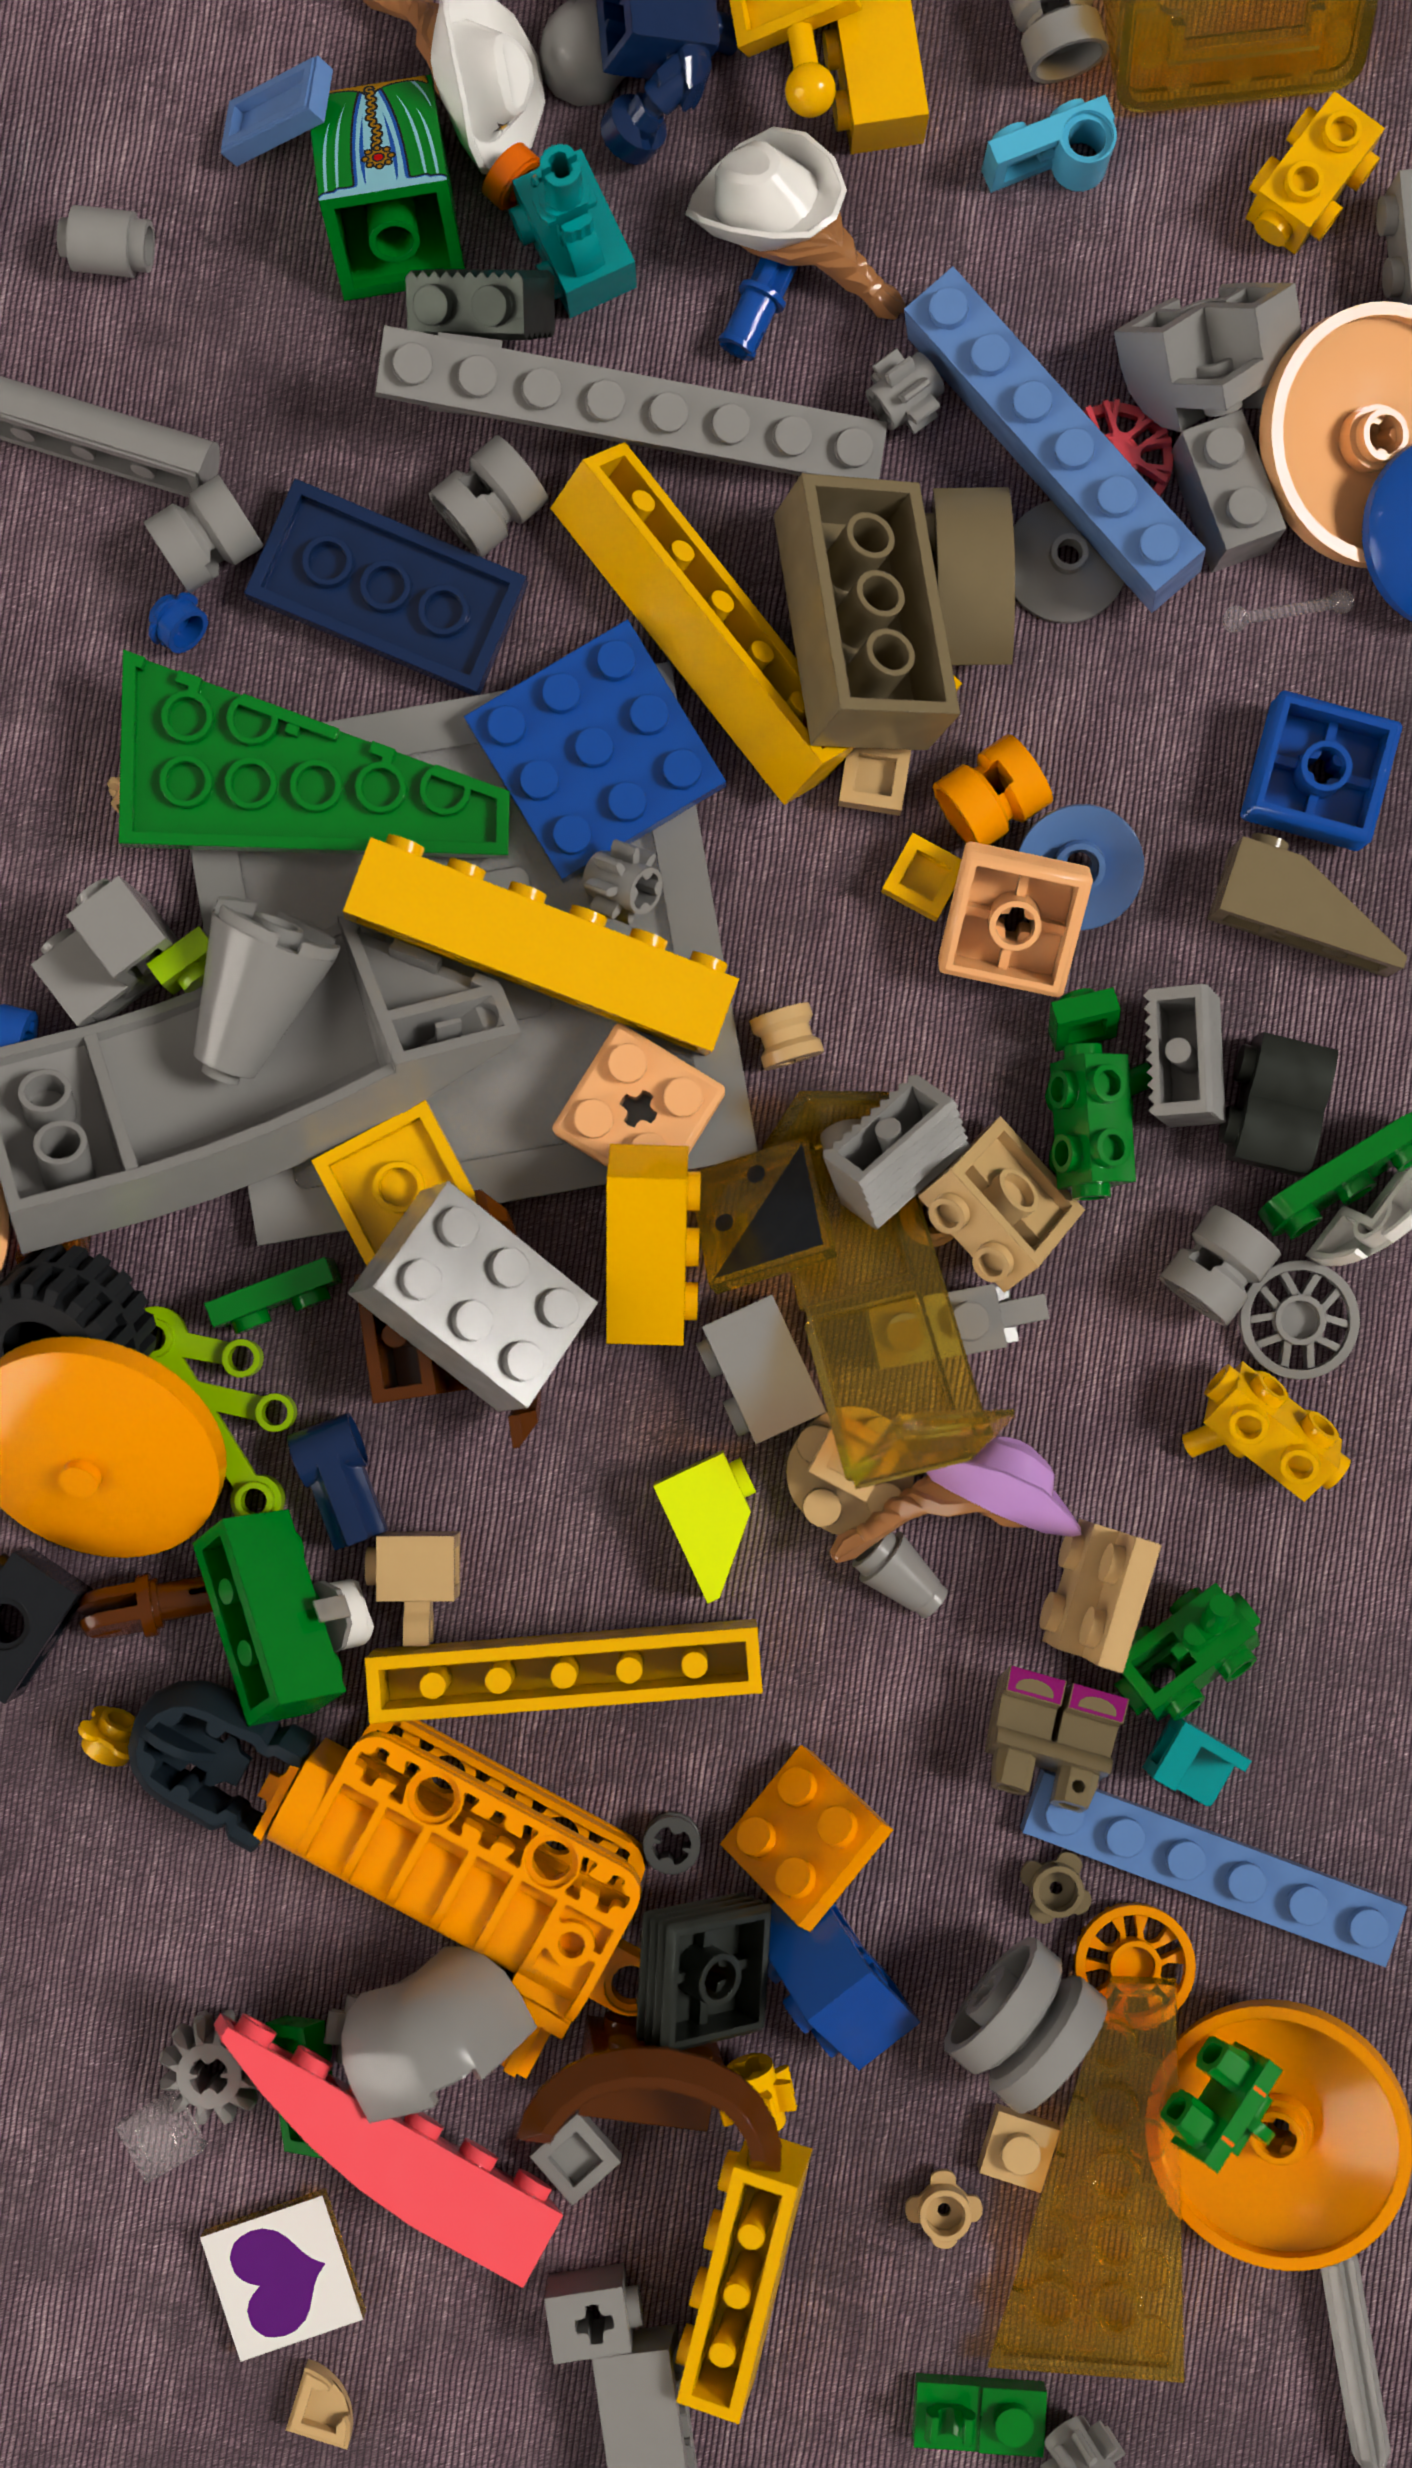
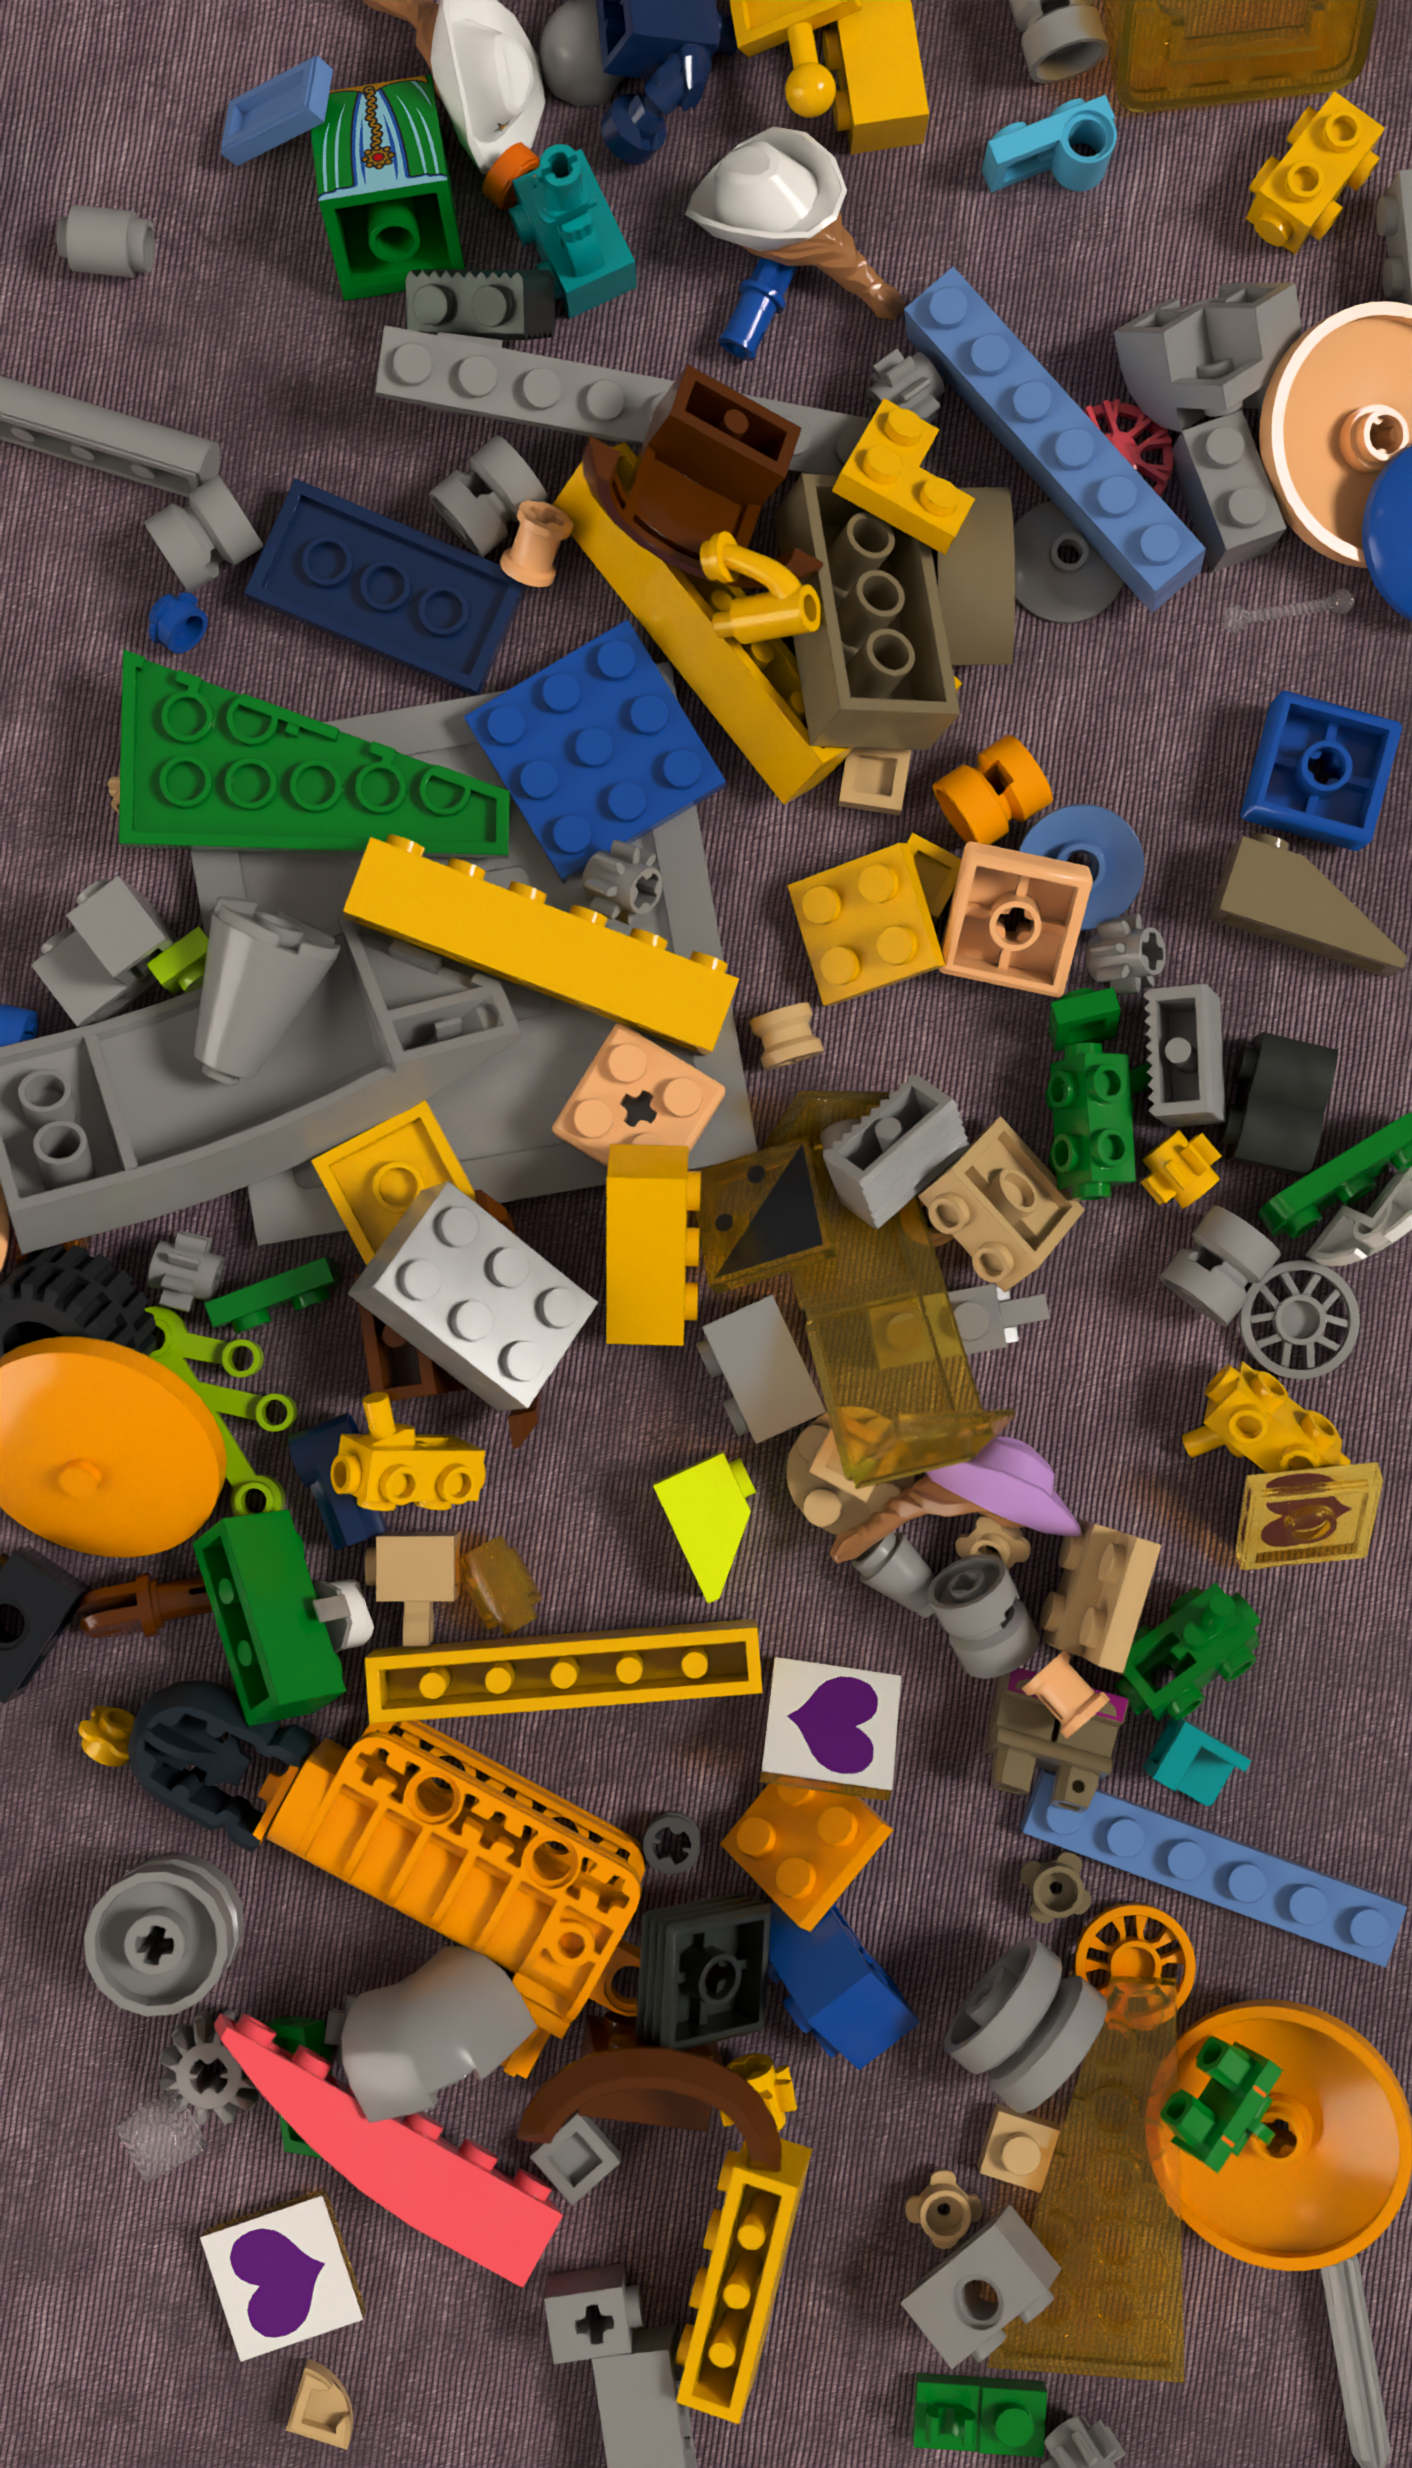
none -> light grey wheel [84,1852,245,2017]
none -> light grey gear [147,1231,224,1312]
none -> yellow brick [331,1392,486,1511]
none -> clear yellow brick [457,1535,544,1636]
none -> light nougat bush [500,500,574,587]
none -> reddish brown piece [582,364,824,588]
none -> yellow plant [700,531,821,644]
none -> tile [759,1657,901,1801]
none -> yellow plate [787,843,946,1006]
none -> yellow plate [832,398,975,555]
none -> light grey brick [900,2204,1062,2369]
none -> light grey wheel [927,1554,1040,1679]
none -> tan plate [955,1515,1031,1571]
none -> light nougat bush [1022,1649,1110,1739]
none -> light grey gear [1086,914,1166,996]
none -> yellow gear [1140,1129,1222,1209]
none -> clear yellow tile [1235,1462,1383,1570]

